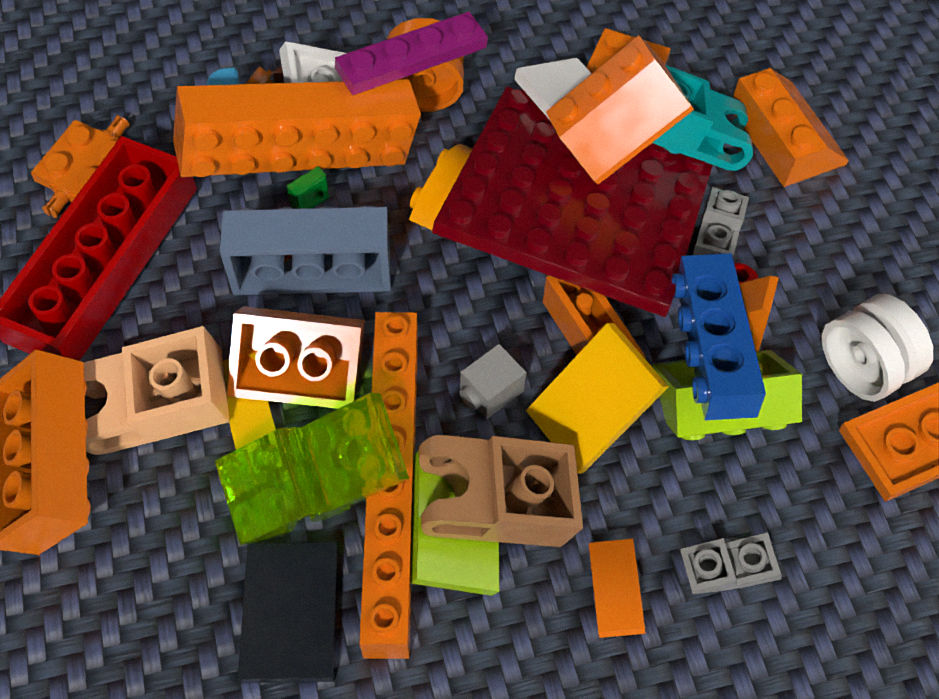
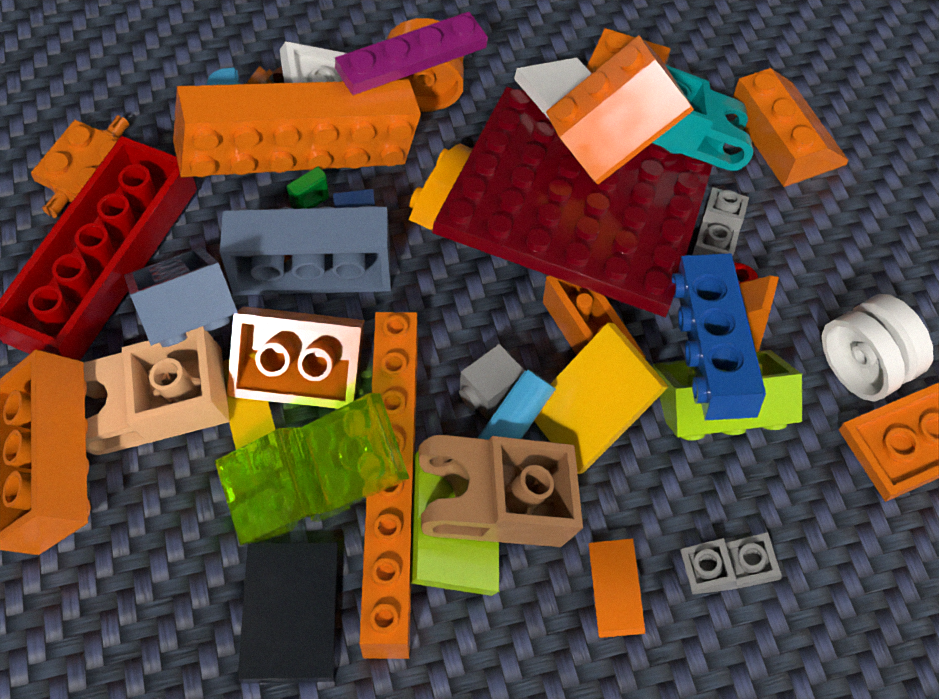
none -> sand blue brick [124,247,238,347]
none -> dark blue plate [333,189,375,208]
none -> dark azure brick [478,370,556,440]

